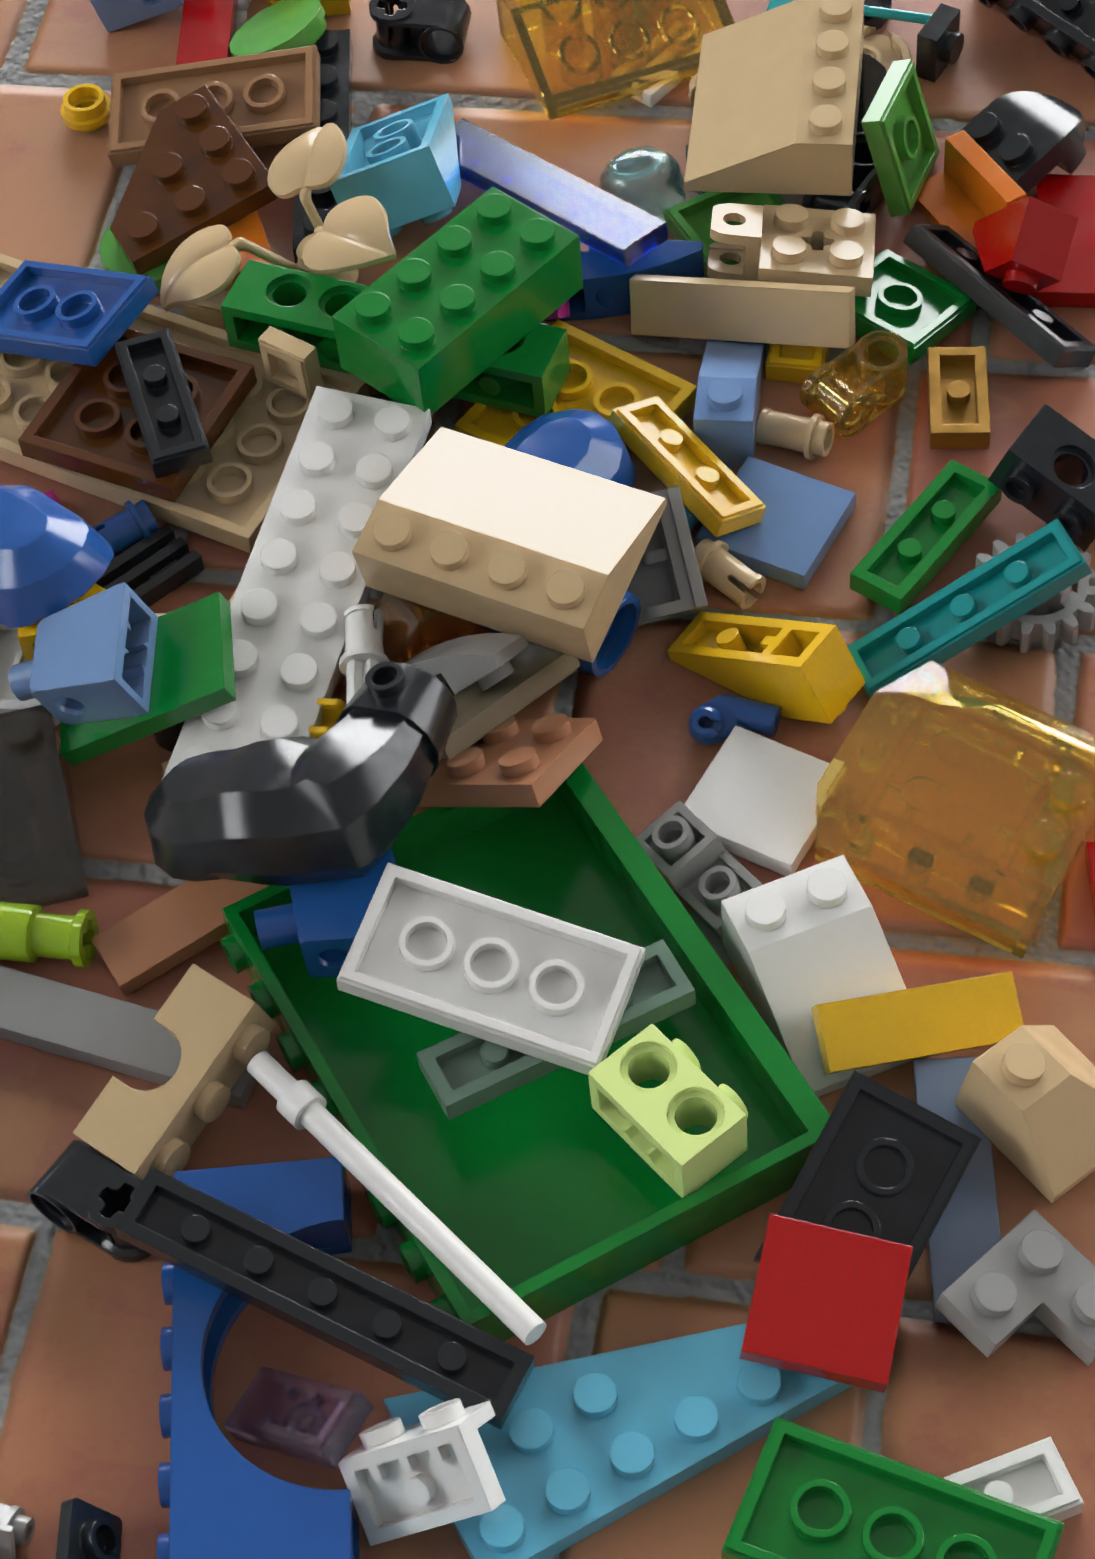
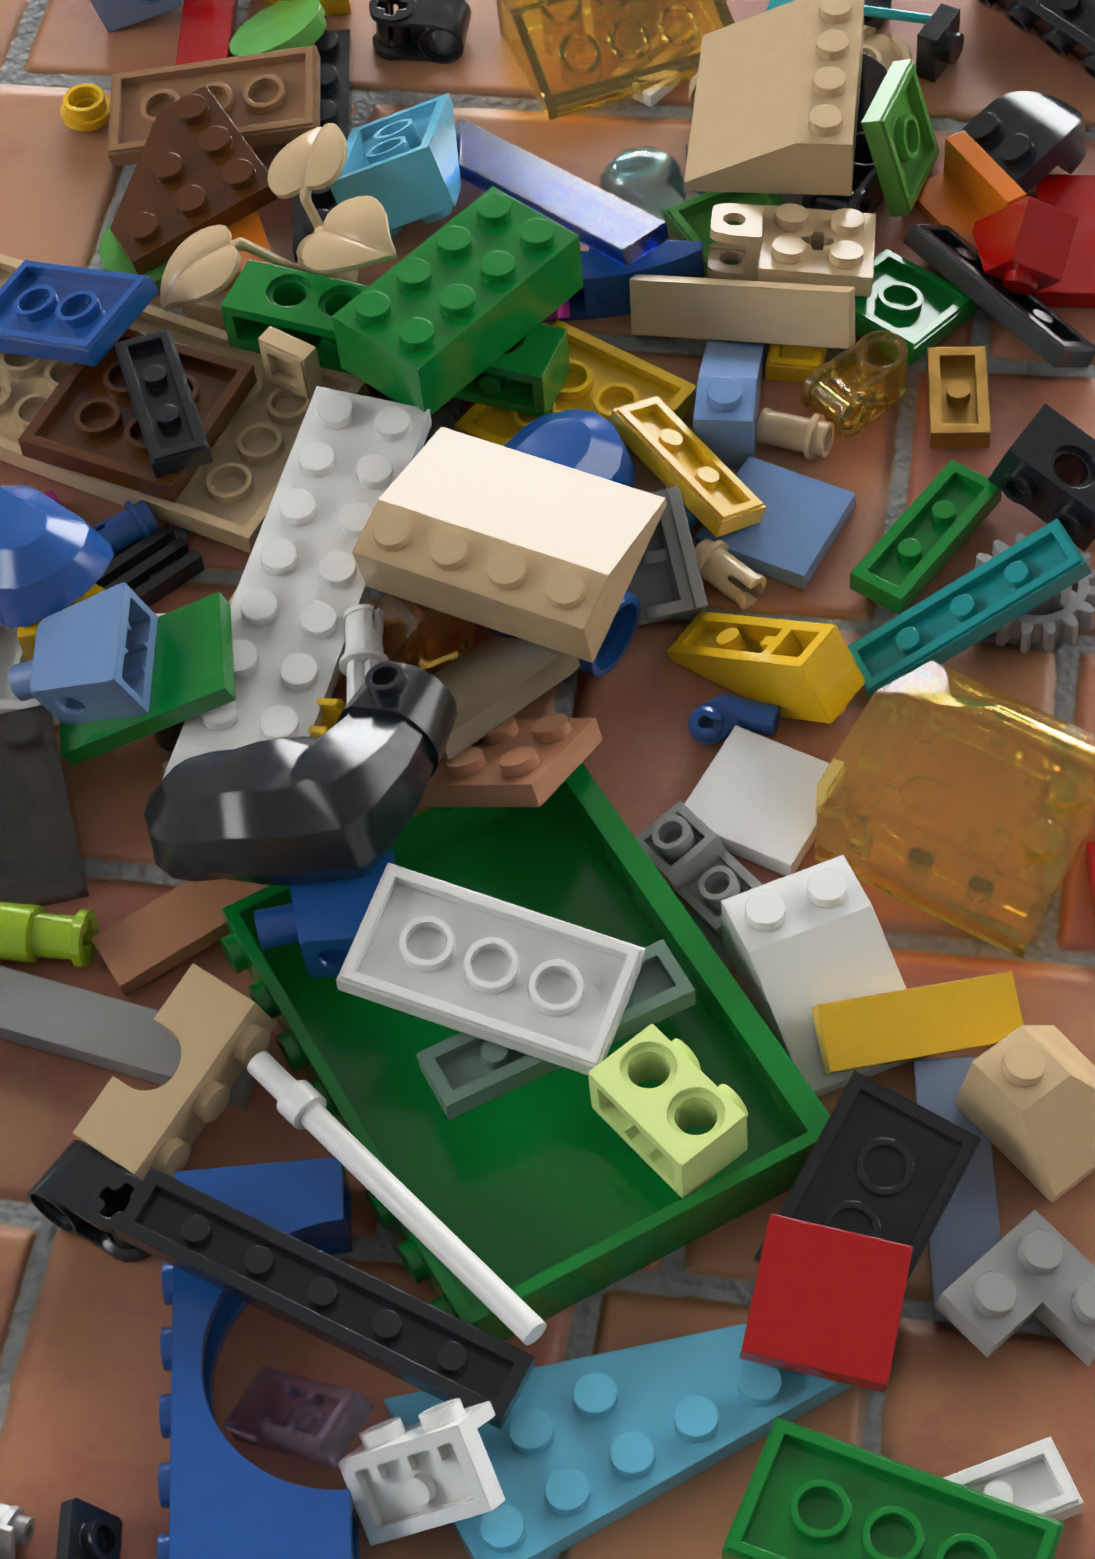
light grey slope [405,633,529,694] -> none

